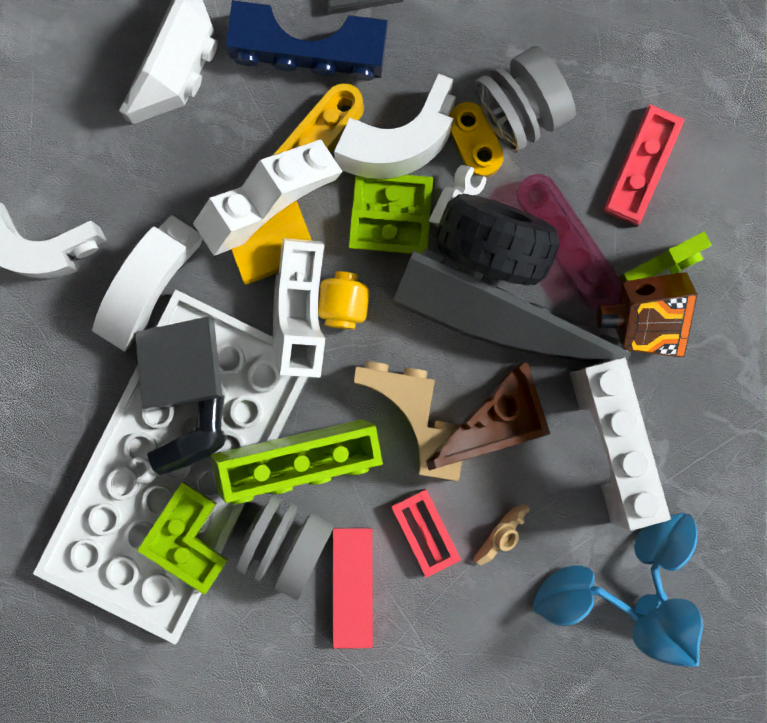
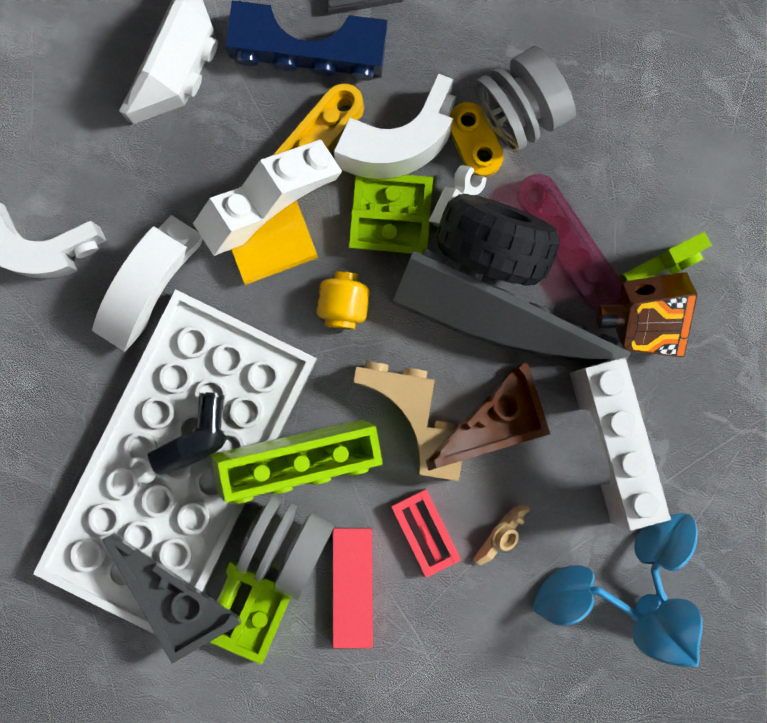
dark grey tile [135,316,222,411] -> none
lime plate [137,482,229,595] -> none
white arch [273,238,325,378] -> none
coral tile [602,104,685,227] -> none
none -> dark grey wing [102,533,242,664]
none -> lime plate [210,561,291,665]

